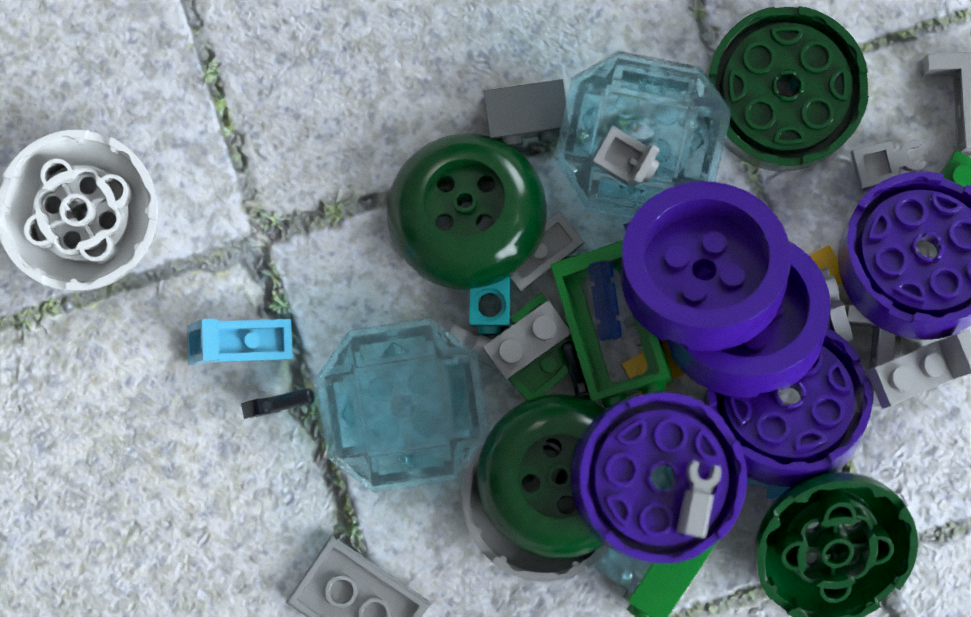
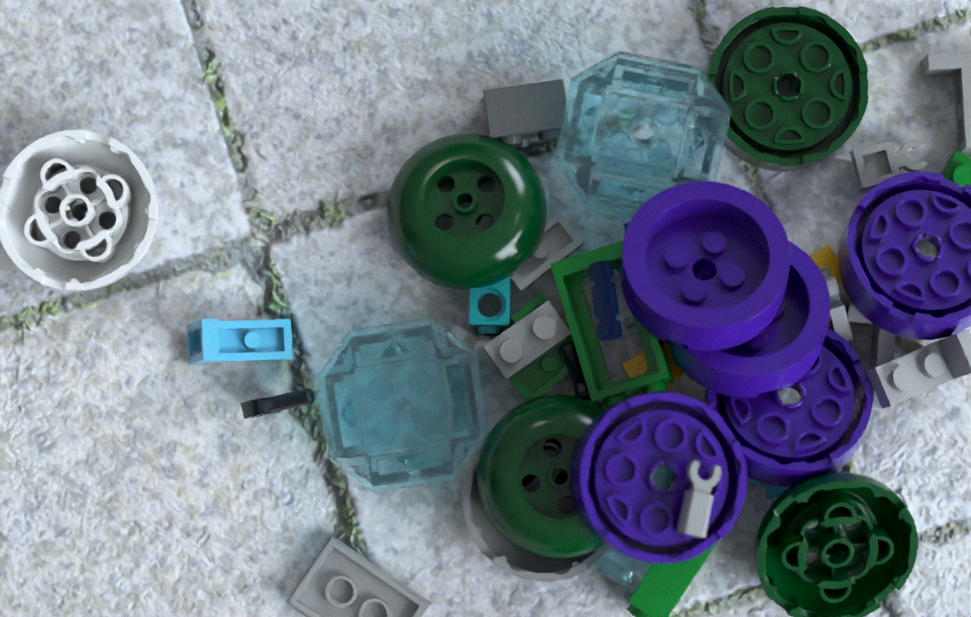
light grey bracket [589,126,660,187] -> none

